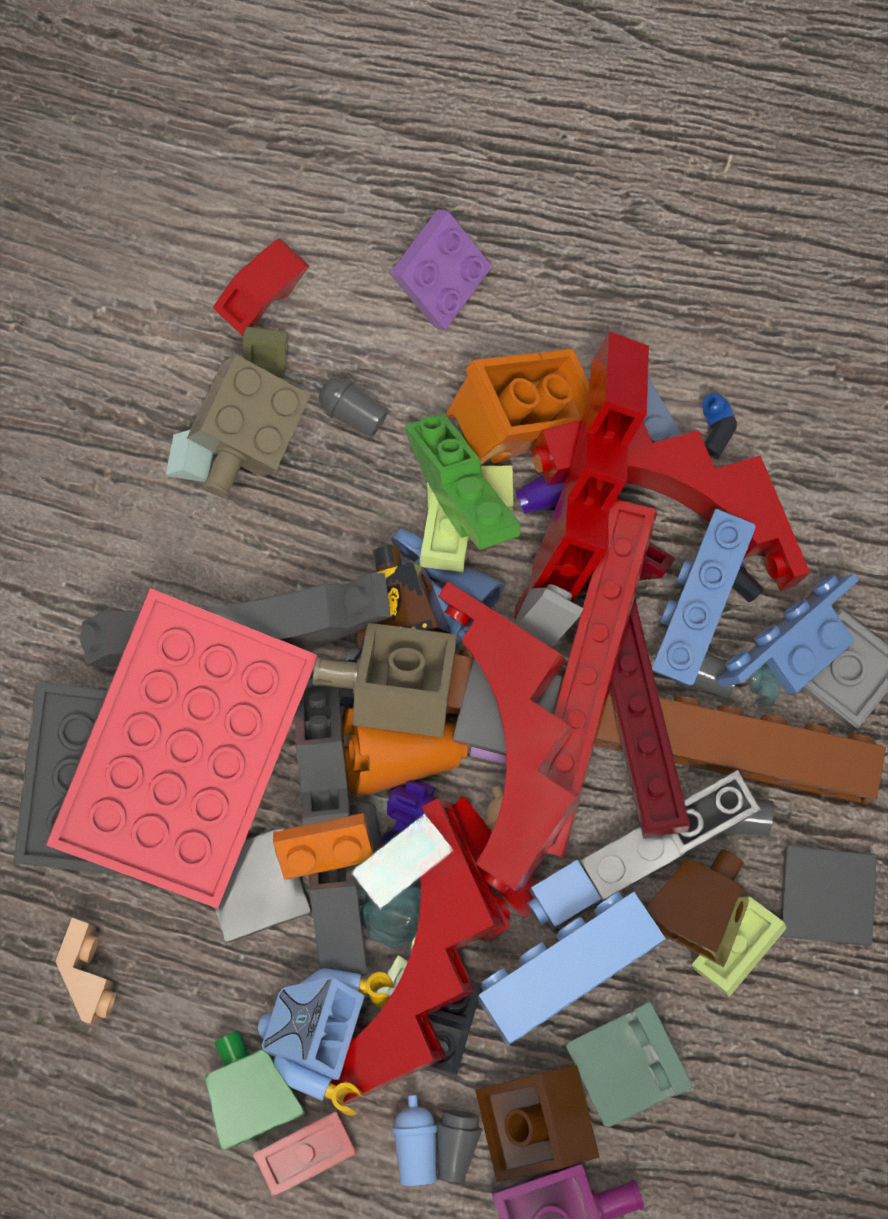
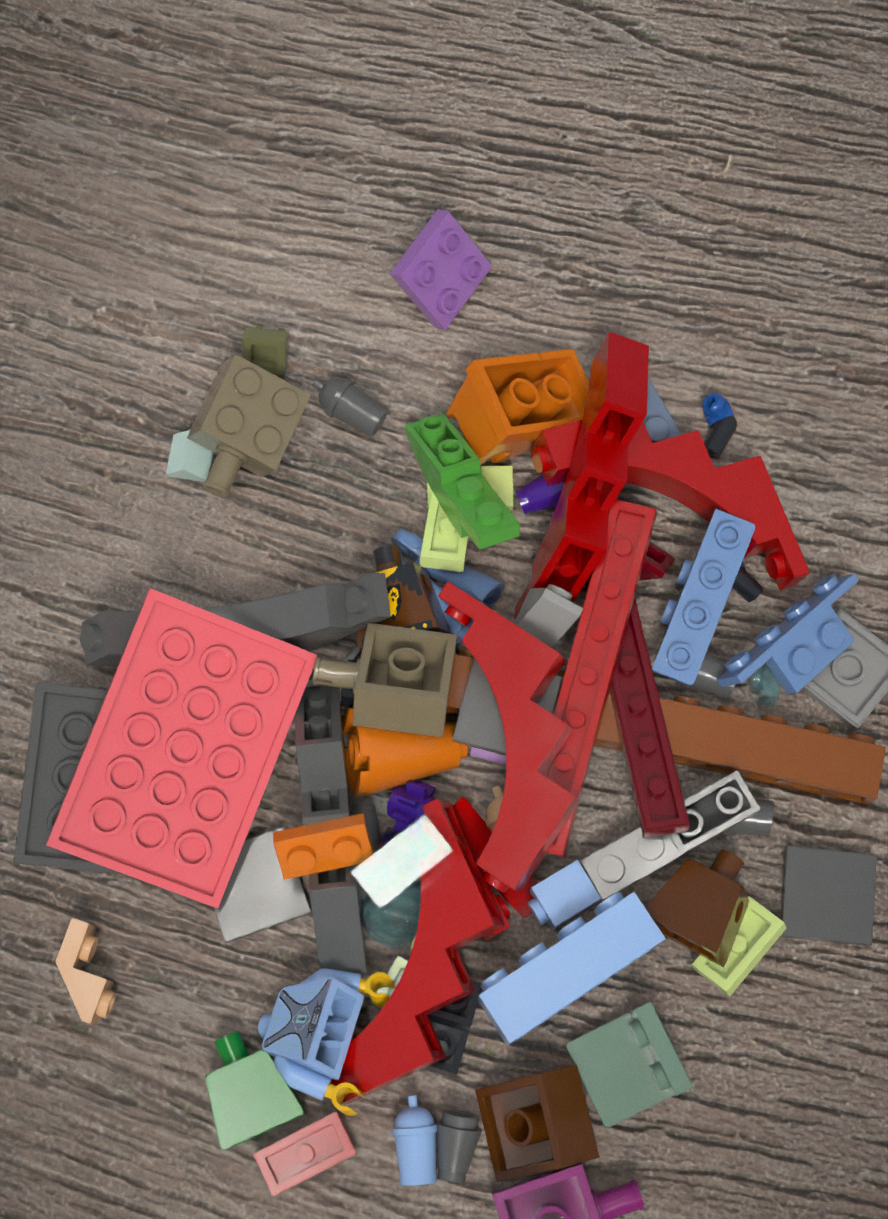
red slope [213,238,309,336] -> none

